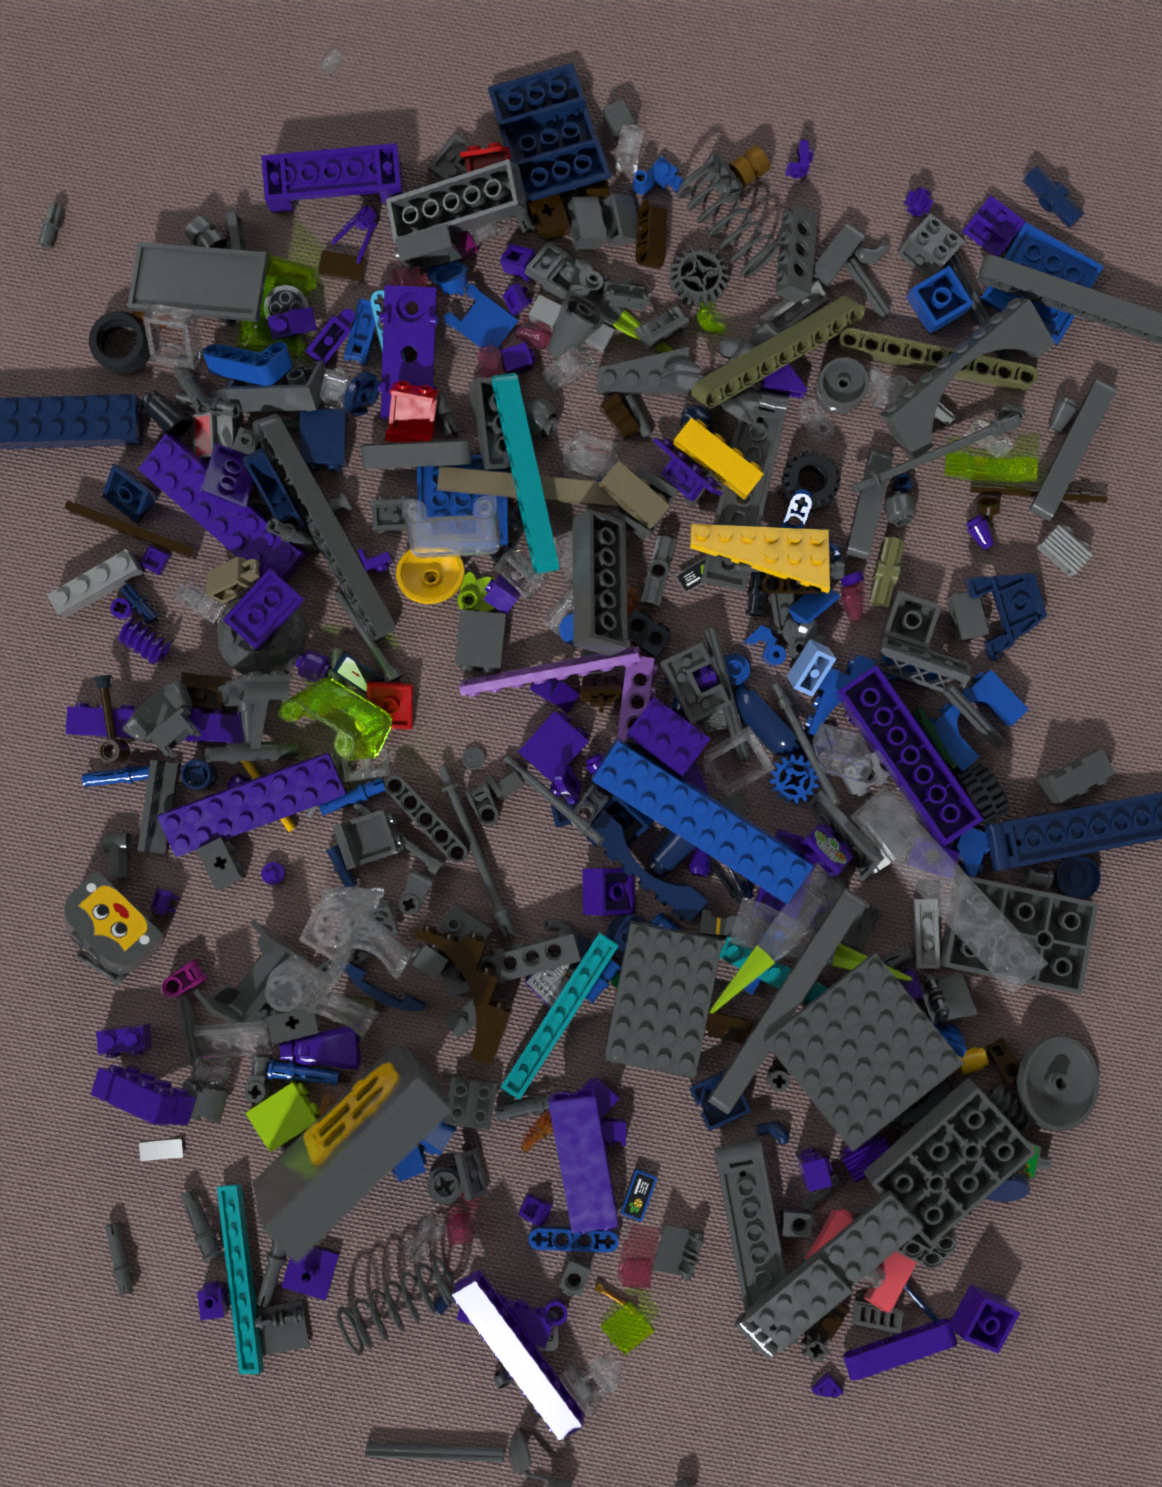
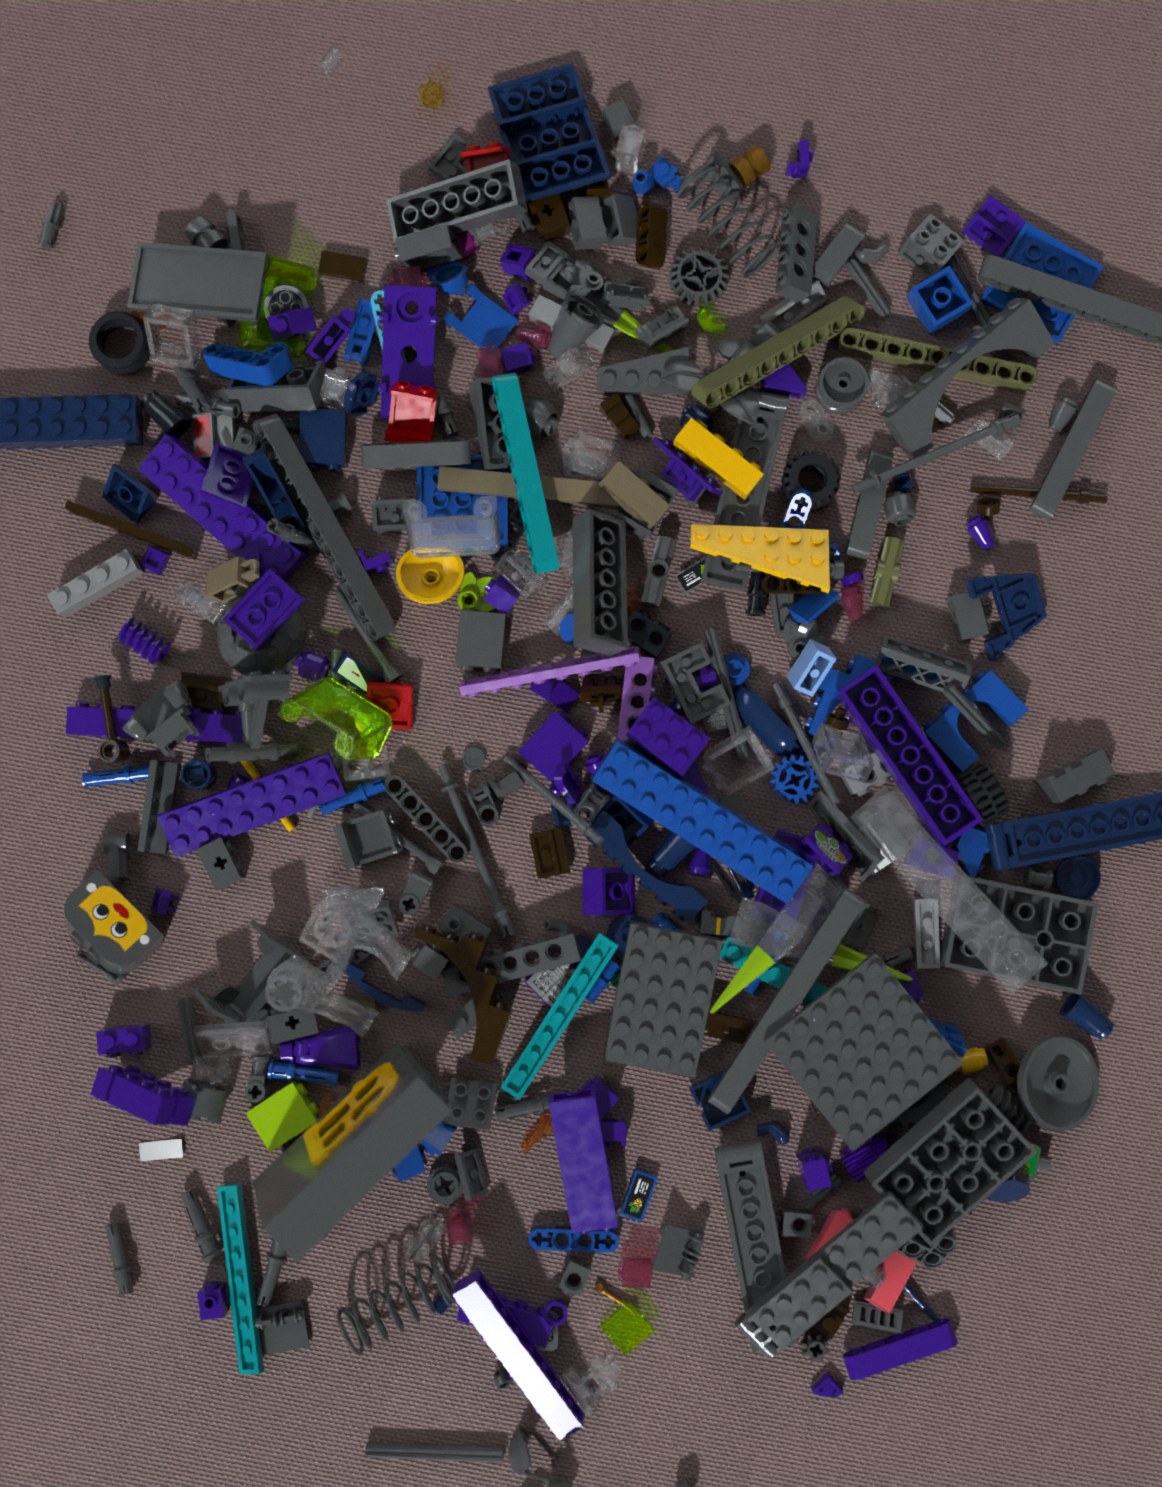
dark purple bush [110,598,133,619] -> none
dark blue axle [120,583,159,625] -> none
magenta piece [162,958,209,997] -> none
dark purple plate [261,143,404,213] -> none
dark purple tile [261,862,286,885] -> none
dark purple tile [281,1246,340,1300] -> none
dark blue axle [326,845,358,890] -> none
dark purple plant [331,205,377,263] -> none
dark purple slope [518,1193,553,1226] -> none
blue leg [744,625,786,666] -> none
dark grey bush [766,1068,790,1092] -> none
dark grey brick [879,591,942,649] -> none
dark purple gear [904,187,934,217] -> none
dark green pin [910,707,957,771] -> none
dark grey hinge [919,973,978,1024] -> none
clear neon green slope [944,453,1038,482] -> none
dark purple brick [949,1284,1020,1354] -> none
dark blue piece [1023,166,1084,228] -> none
light grey brick [1037,524,1094,577] -> none
none -> clear yellow gear [418,79,446,110]
none -> dark brown plate [529,827,571,879]
none -> dark brown tile [825,707,850,731]
none -> dark blue plant [1060,992,1114,1040]

